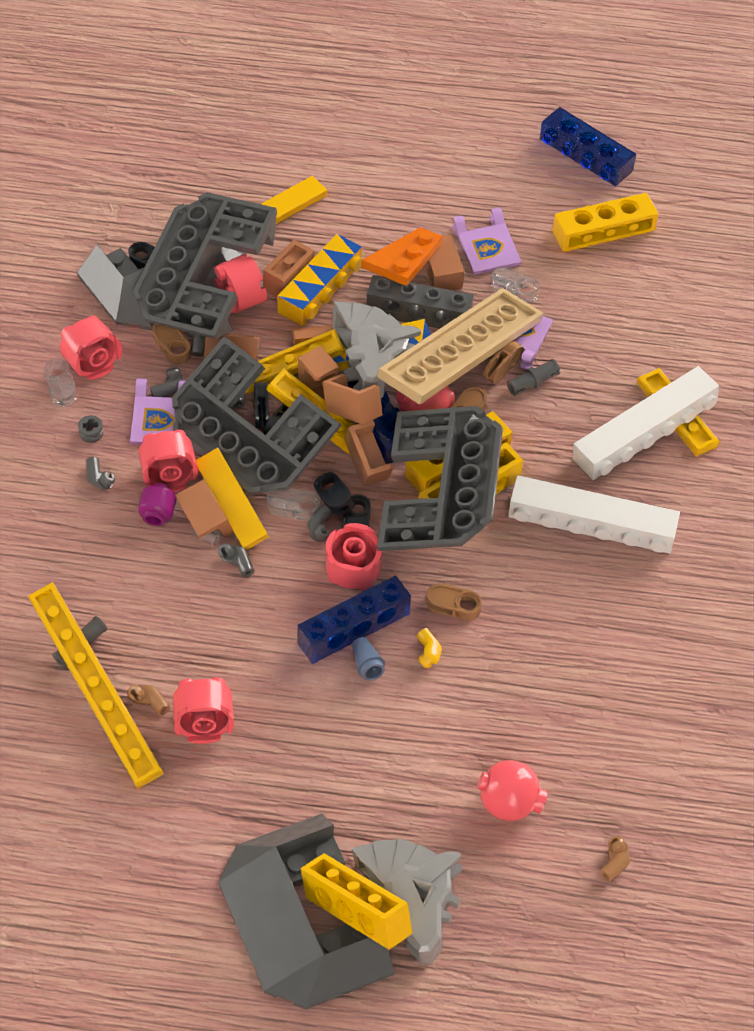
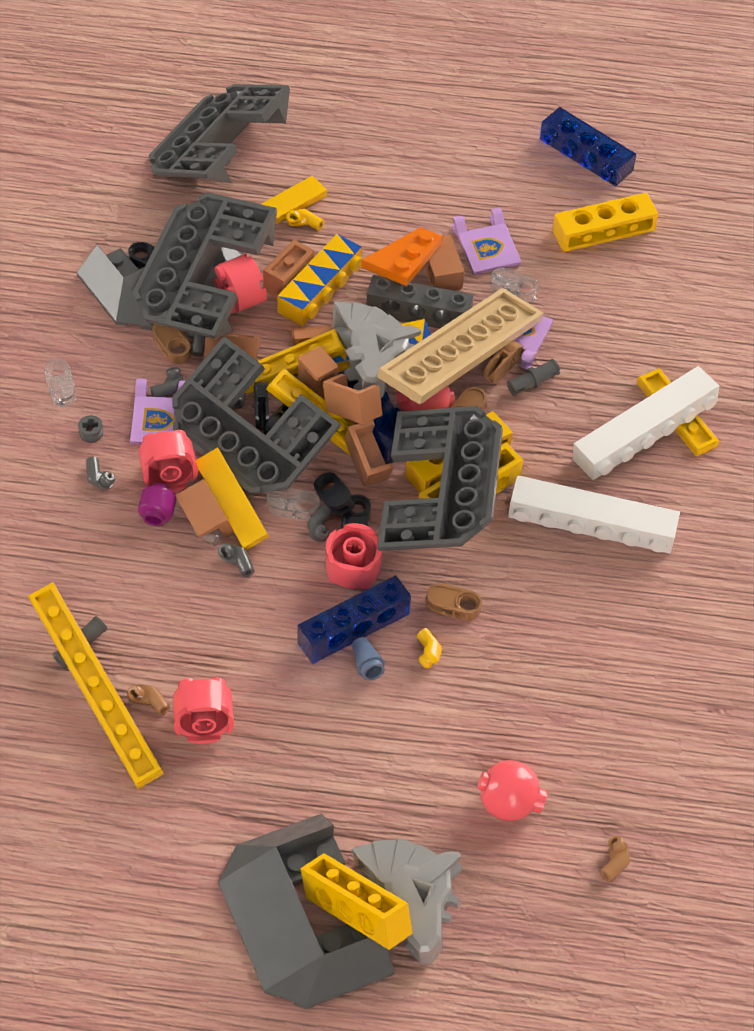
coral brick [60,316,122,380] -> none
none -> dark grey slope [149,84,290,183]
none -> yellow arm [286,209,325,231]

